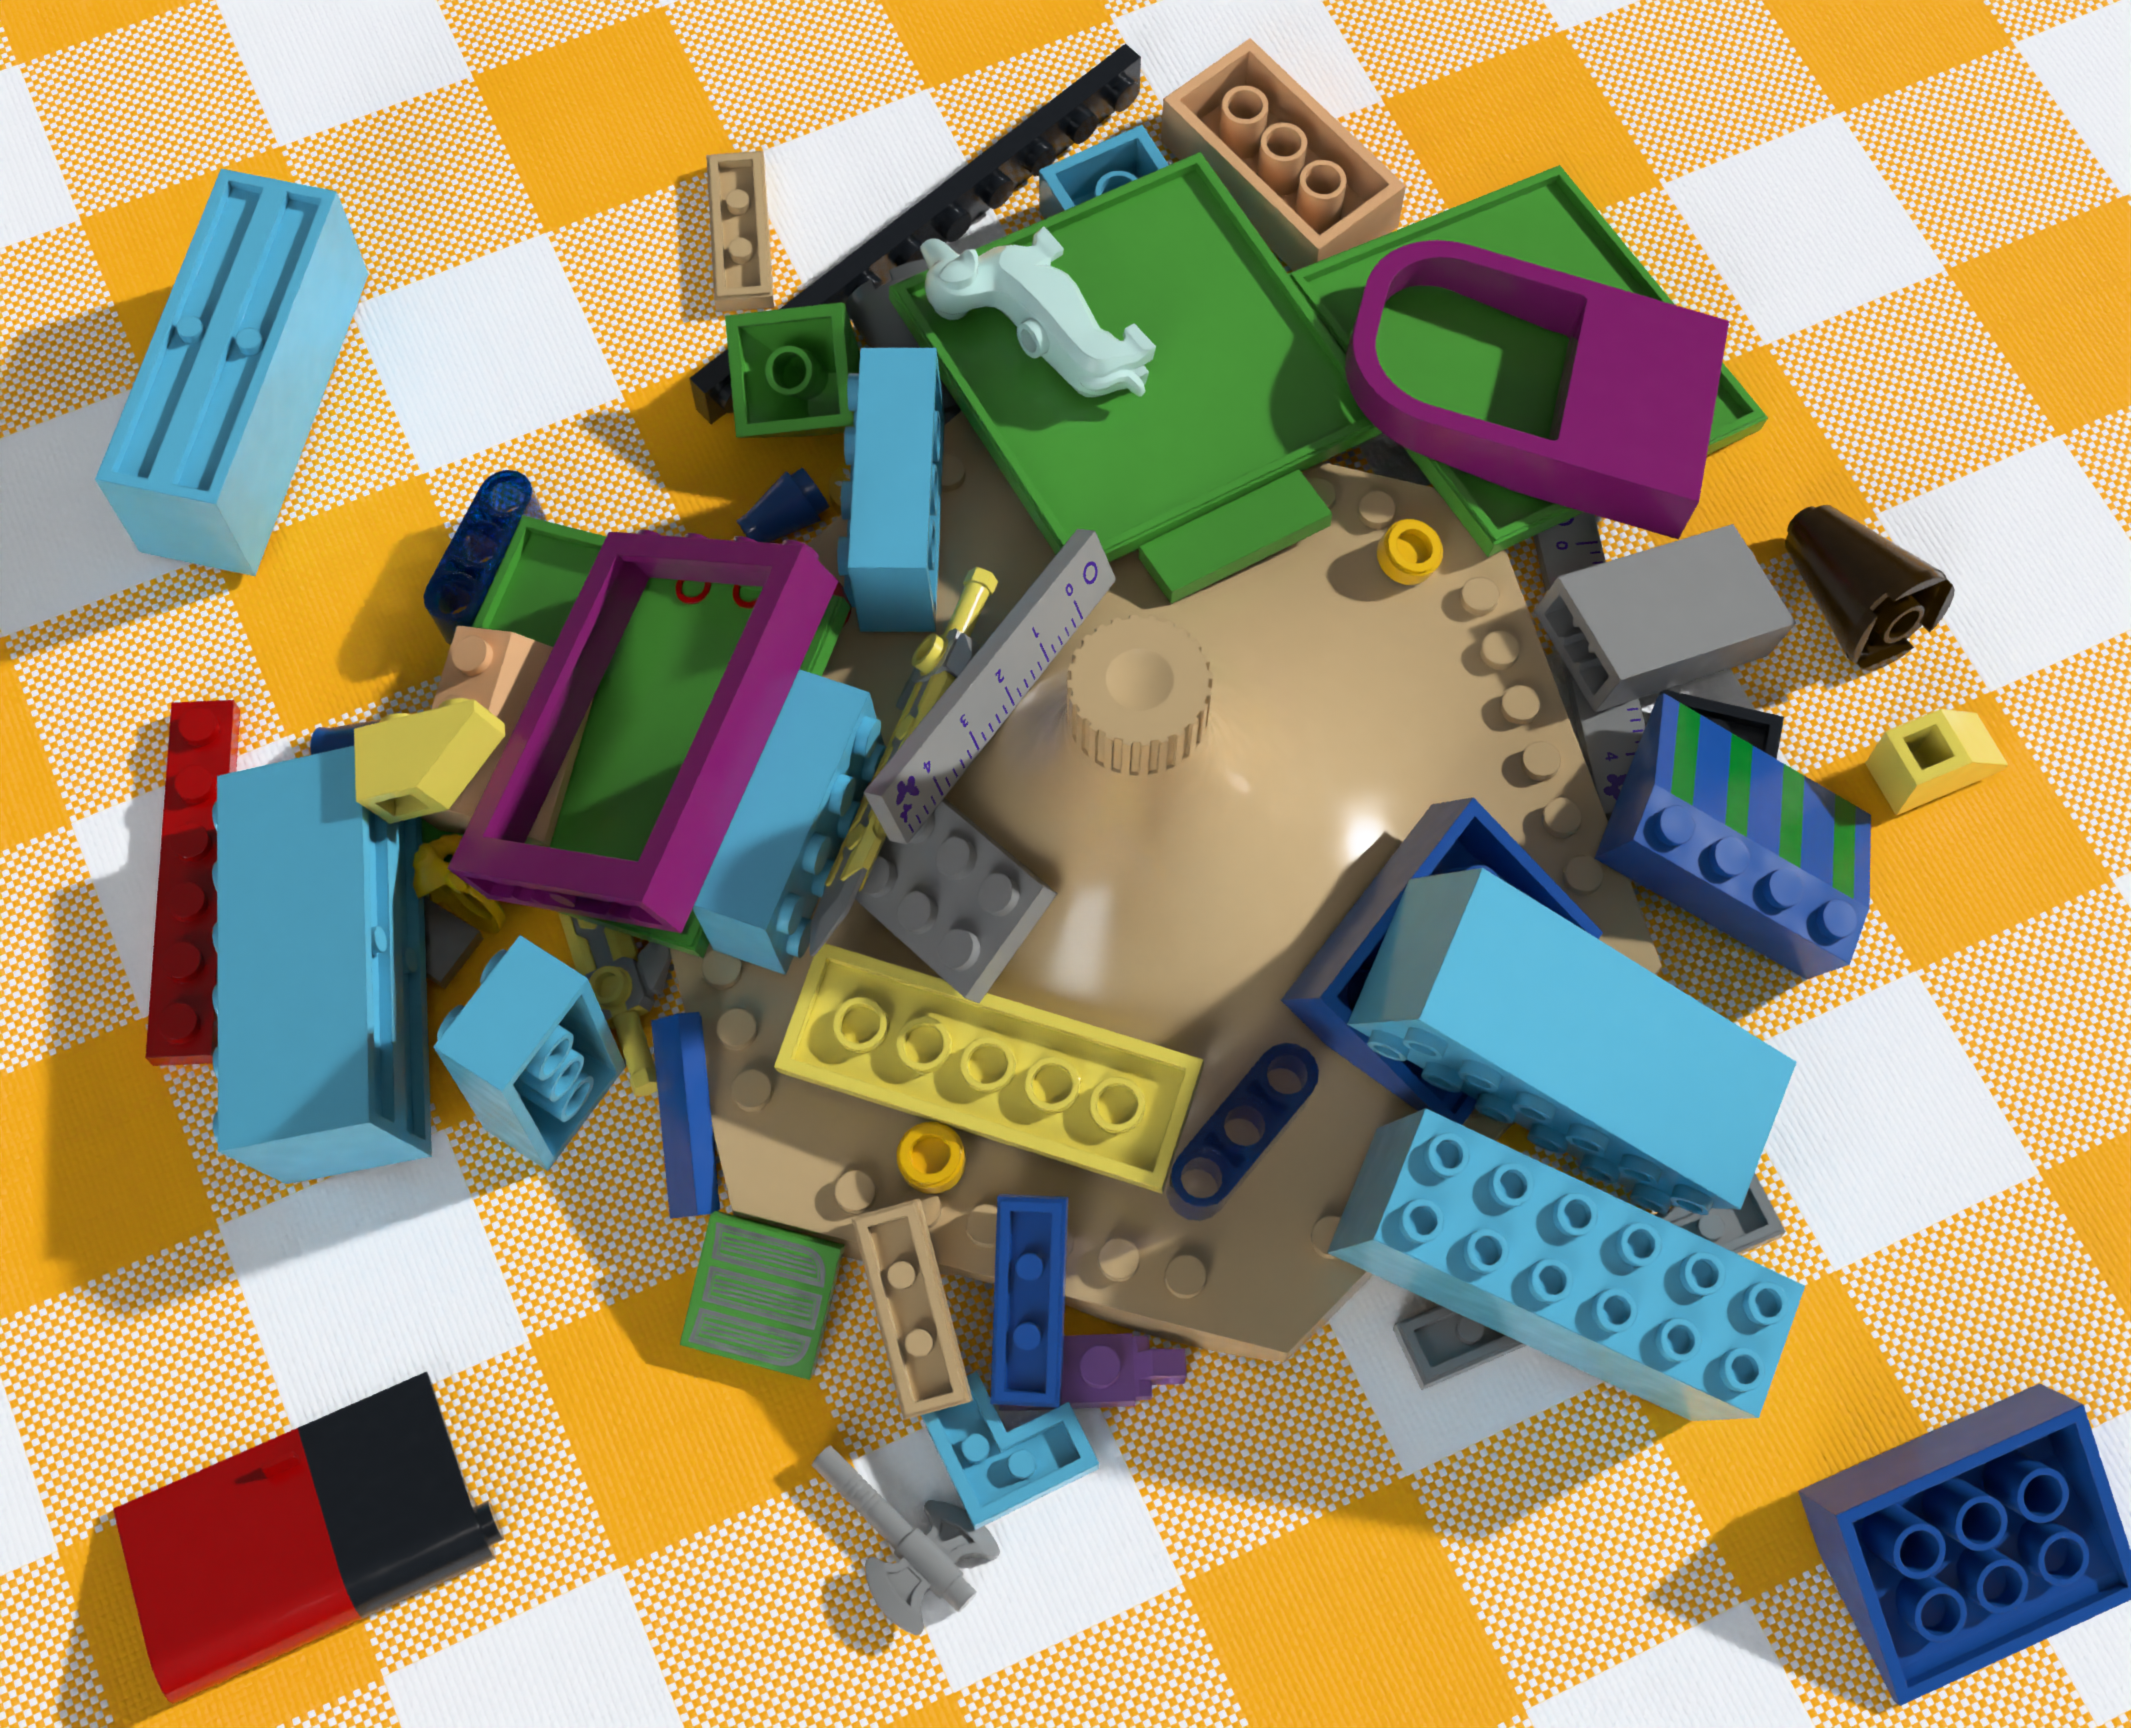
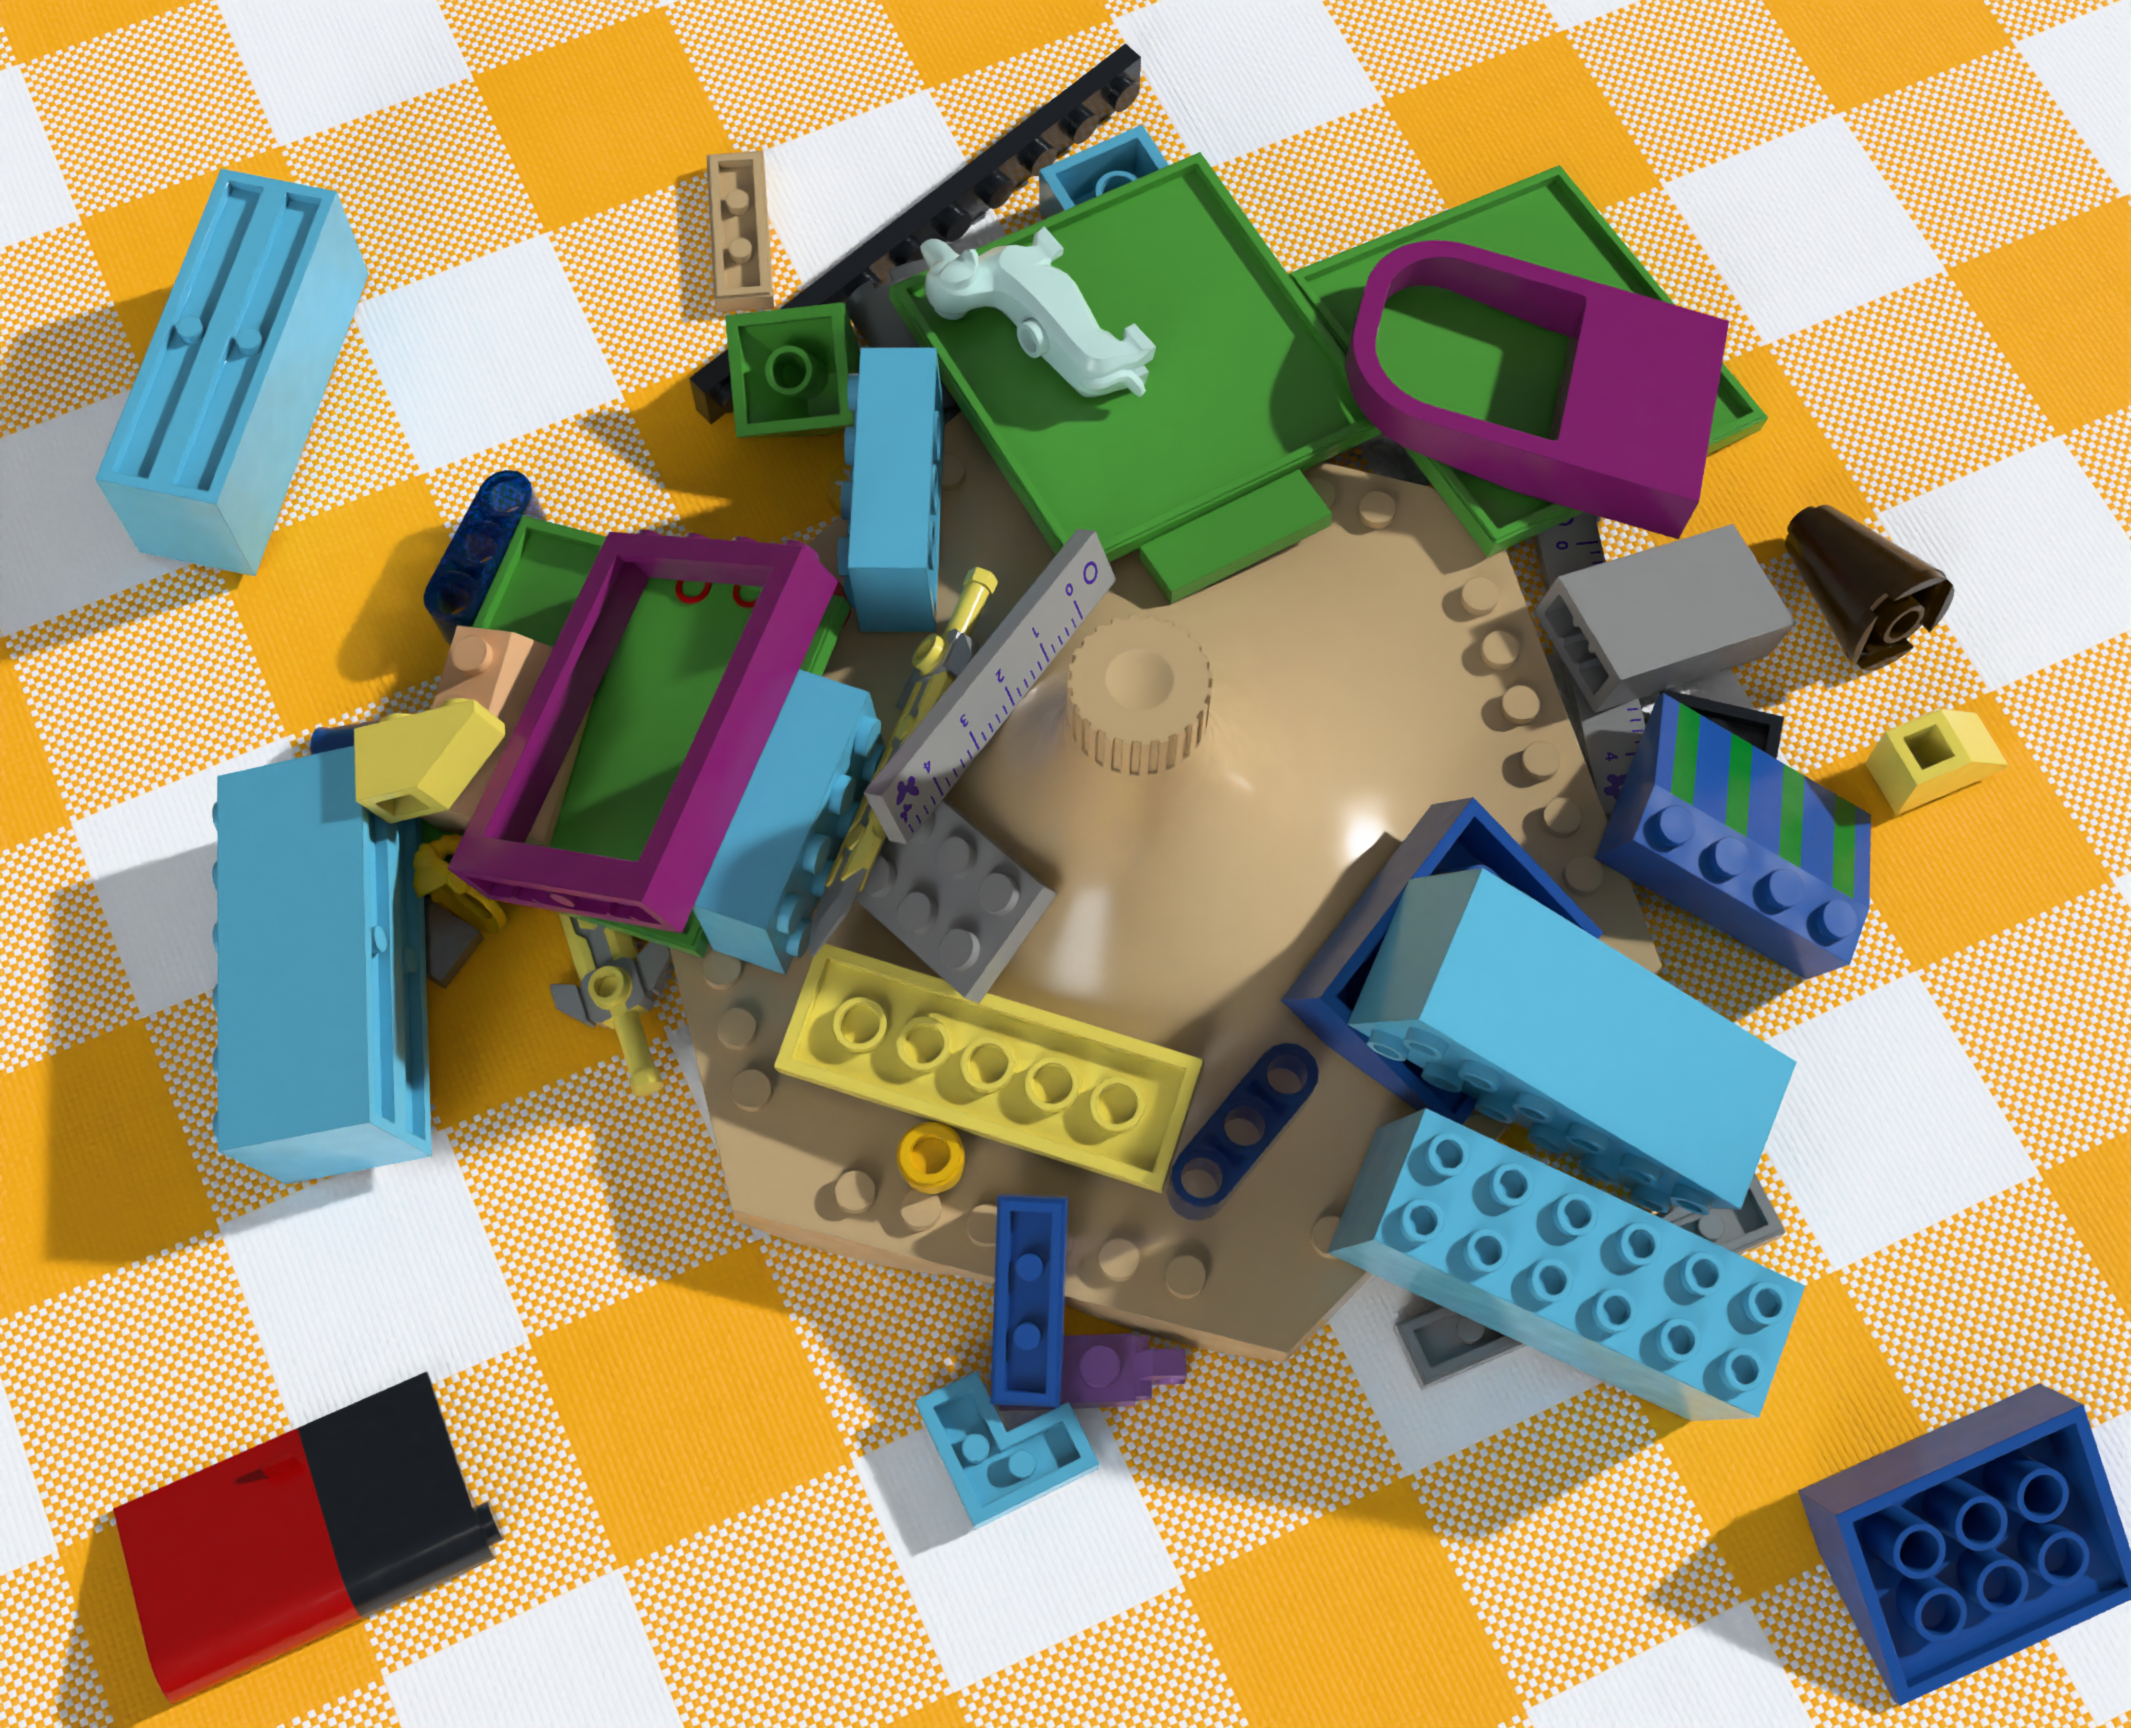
red plate [145,700,240,1066] -> none
medium azure brick [433,935,626,1171] -> none
blue tile [651,1012,720,1219] -> none
tile [680,1211,845,1380] -> none
blue cone [736,467,830,543] -> none
light grey piece [811,1445,1000,1636] -> none
tan tile [851,1199,973,1420] -> none
light nougat brick [1161,38,1406,271] -> none
yellow tile [1377,519,1443,585] -> none

